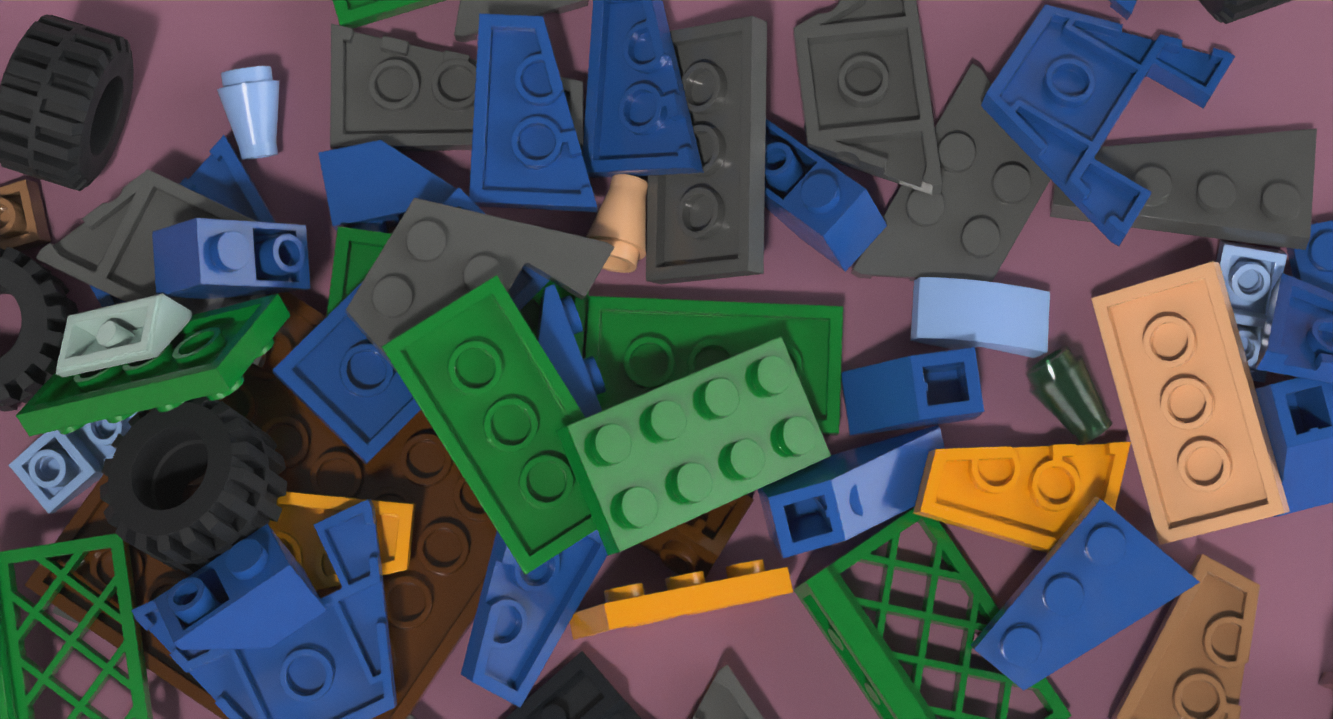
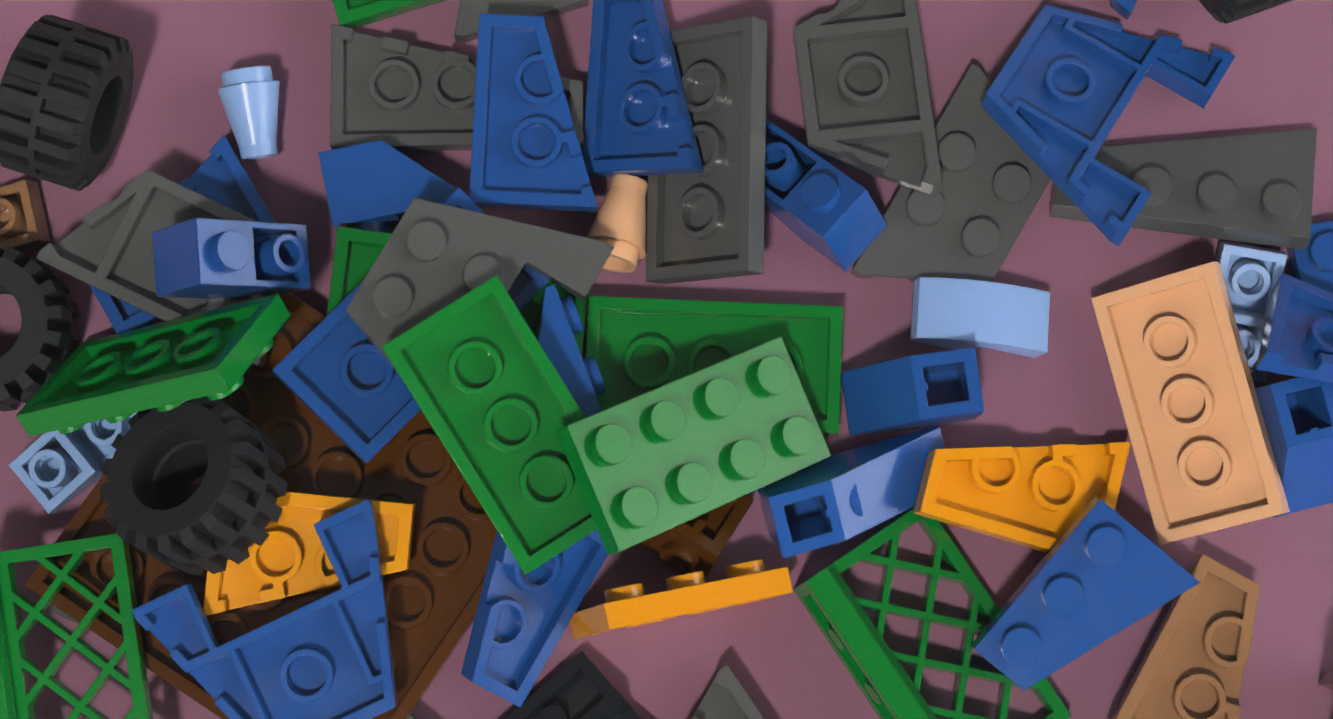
light aqua slope [56,293,193,378] -> none
blue slope [154,524,326,650] -> none
clear green cone [1025,346,1113,444] -> none

